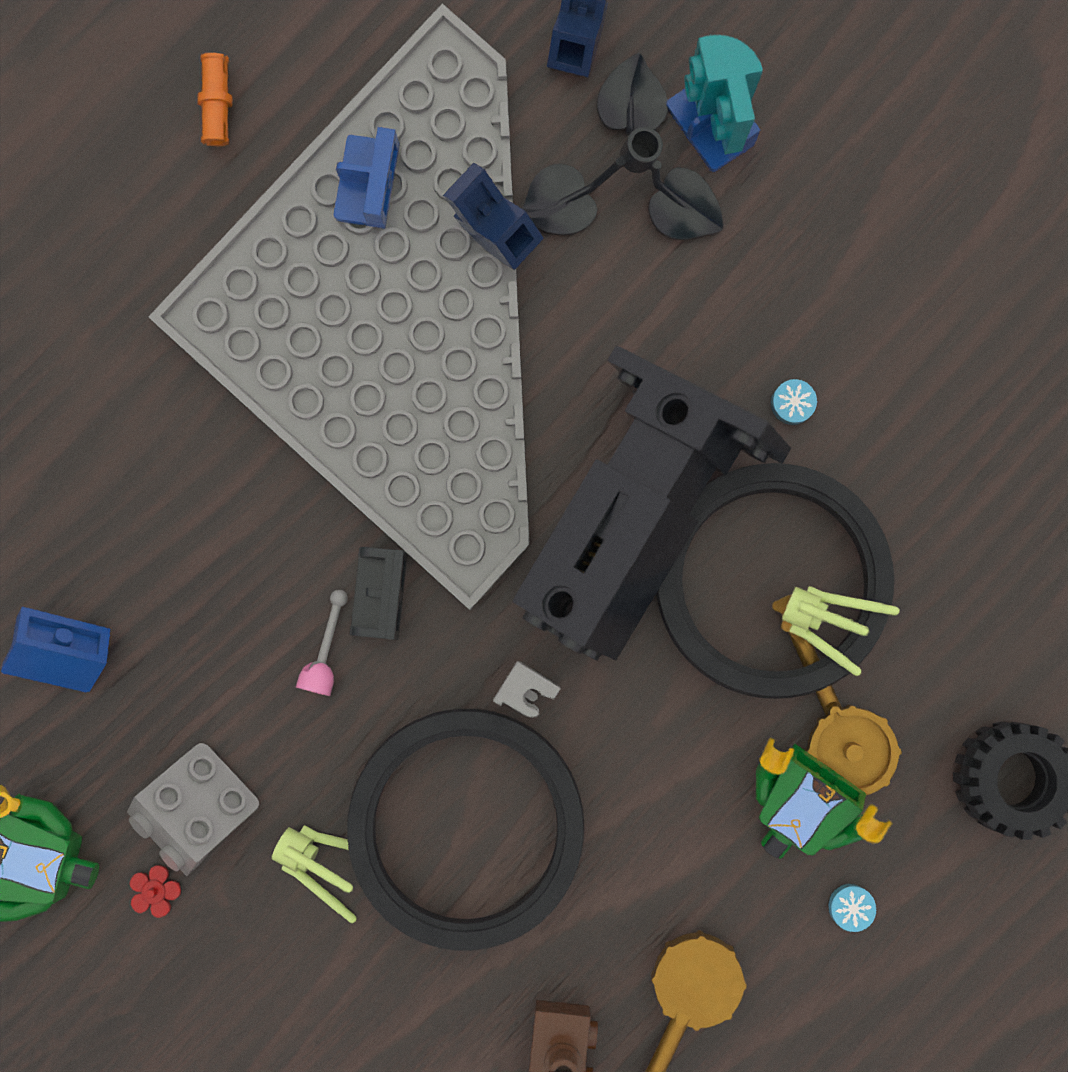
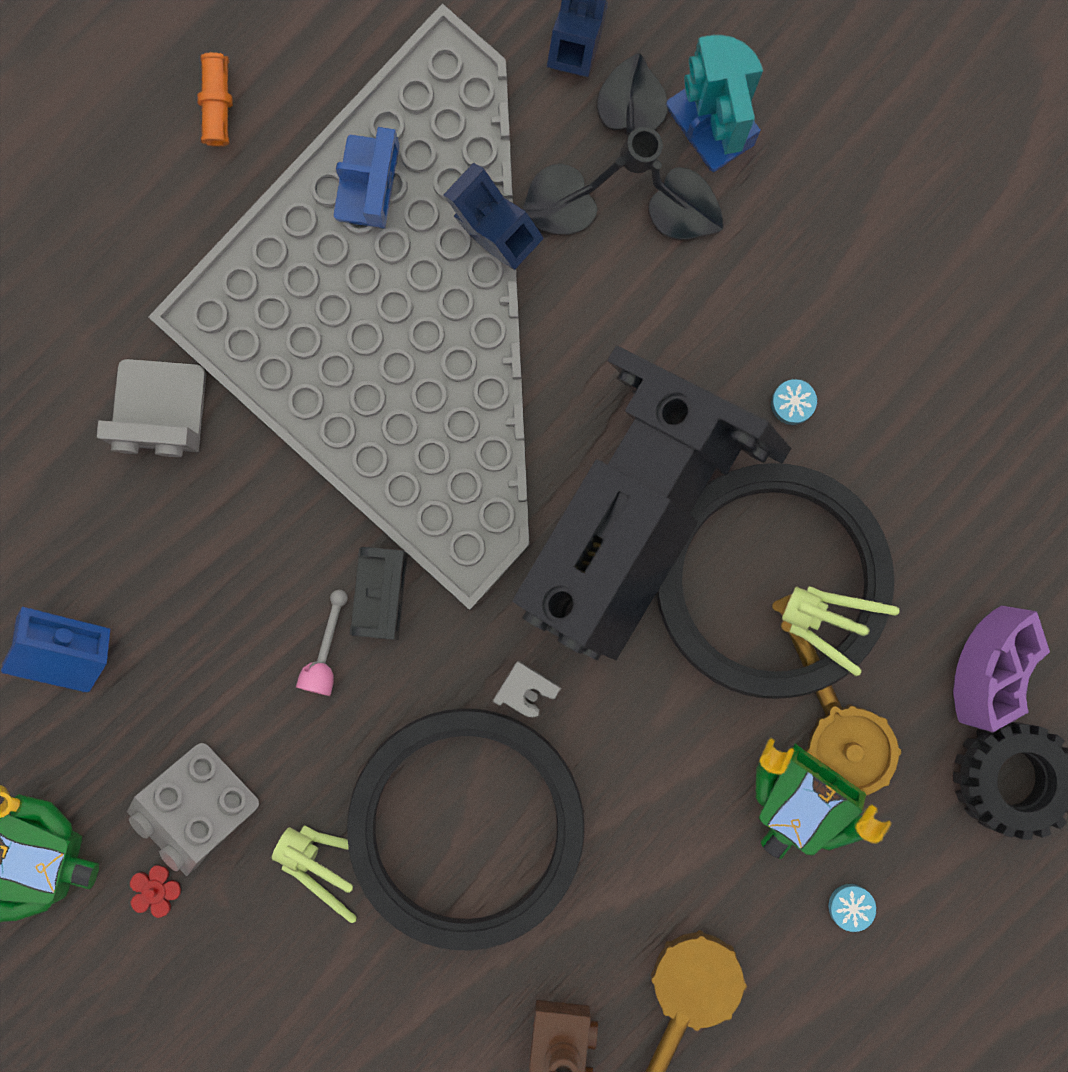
none -> light grey bracket [97,359,206,457]
none -> medium lavender brick [953,605,1050,732]

